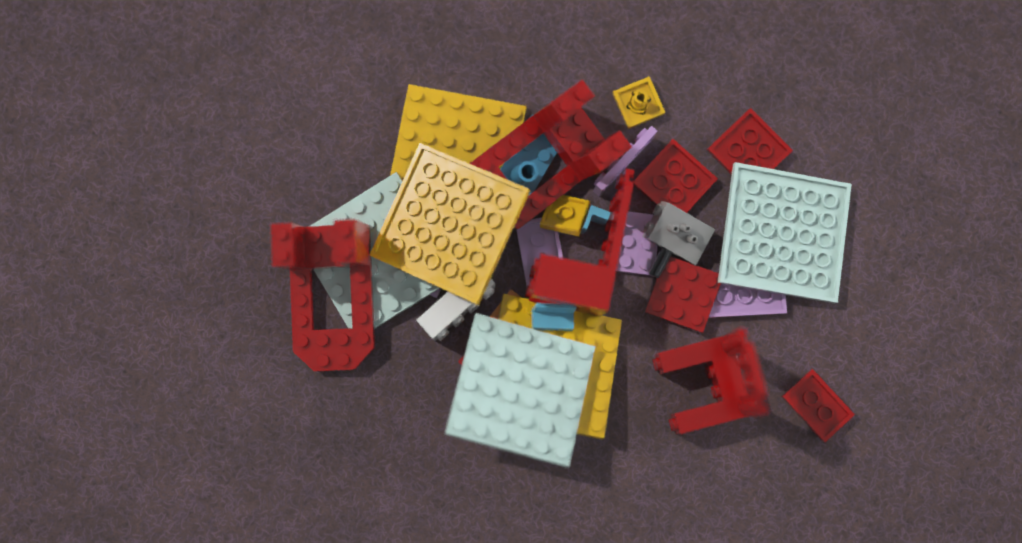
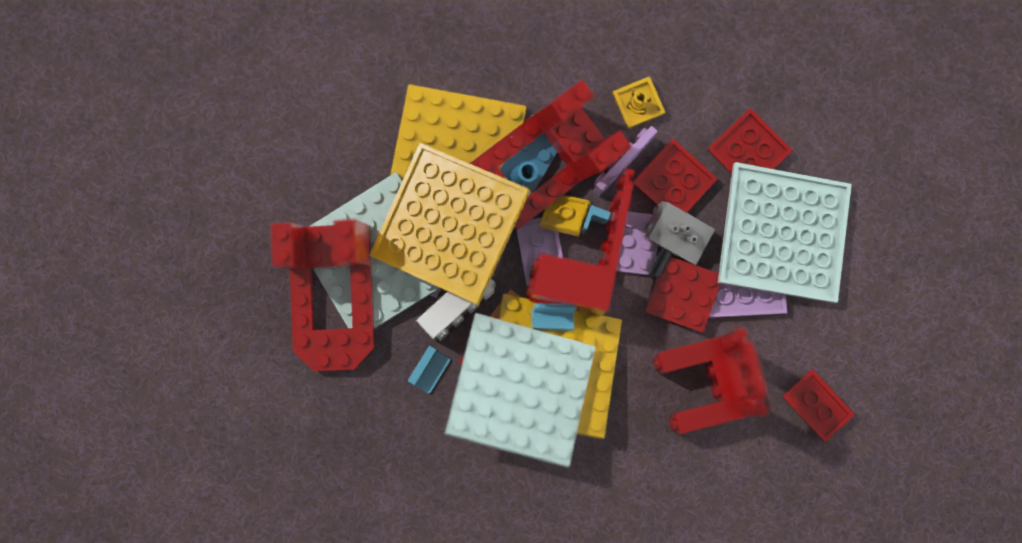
none -> medium azure panel [408,346,450,393]

